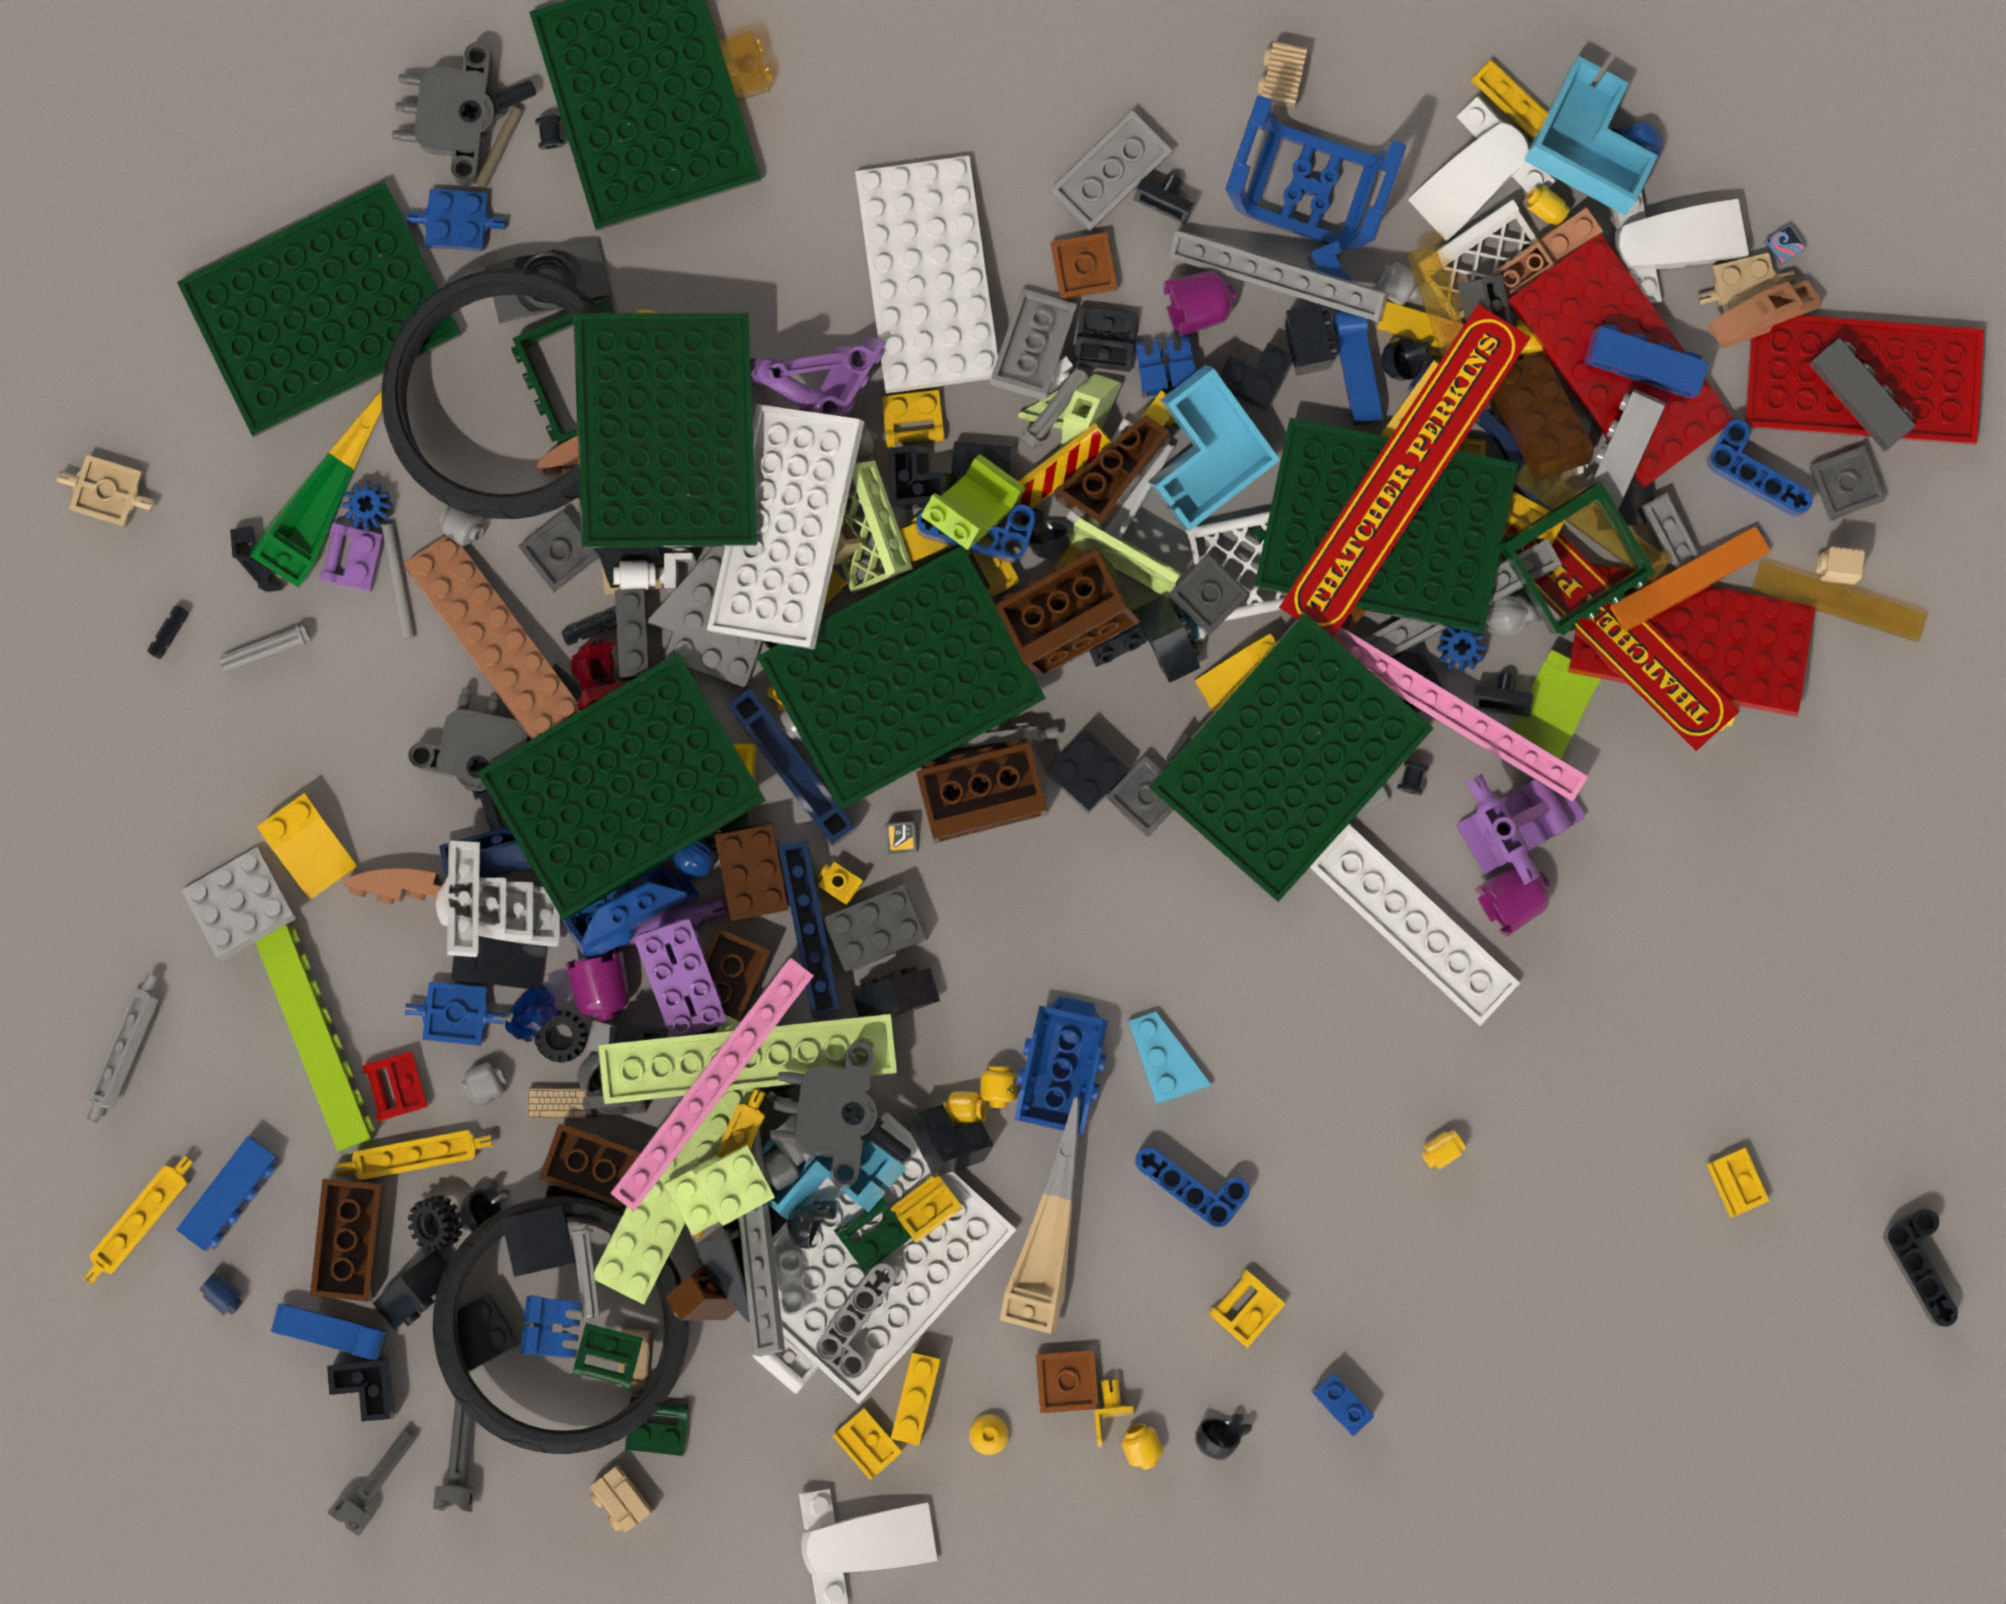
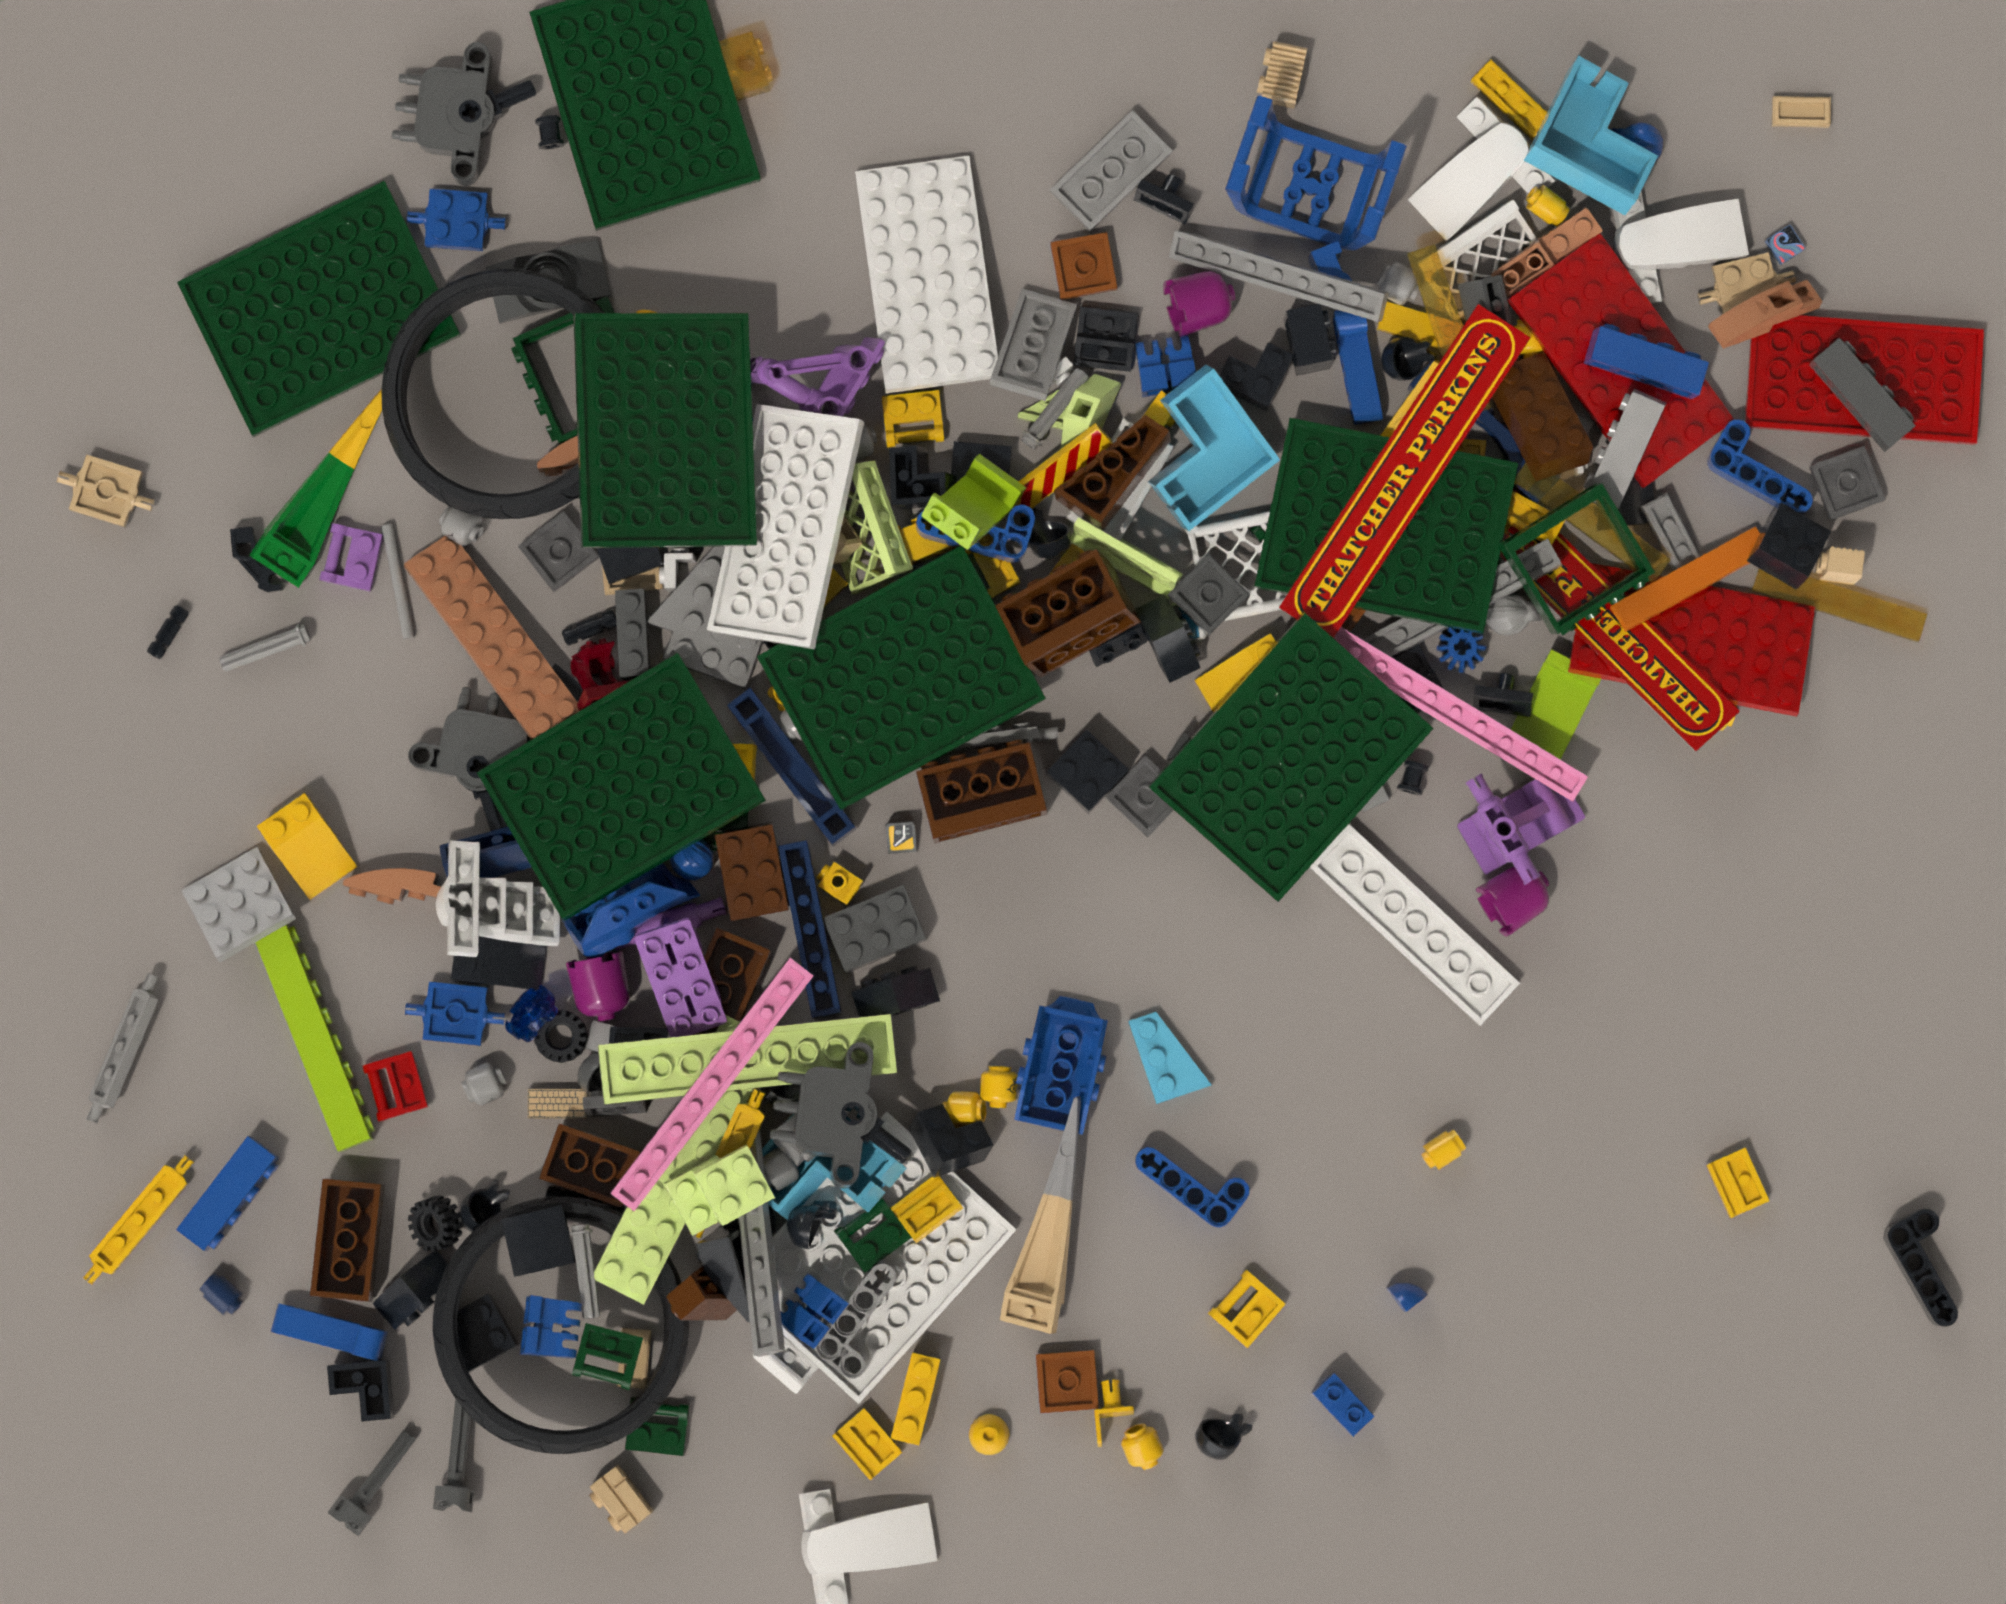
yellow plate [335,1130,493,1181] -> none
blue gear [342,481,392,531] -> none
dark tan bar [475,107,523,189] -> none
white brick [613,560,655,590] -> none
none -> blue legs [780,1273,849,1349]
none -> blue brick [1386,1283,1428,1312]
none -> black brick [1747,503,1831,590]
none -> tan tile [1772,96,1831,128]

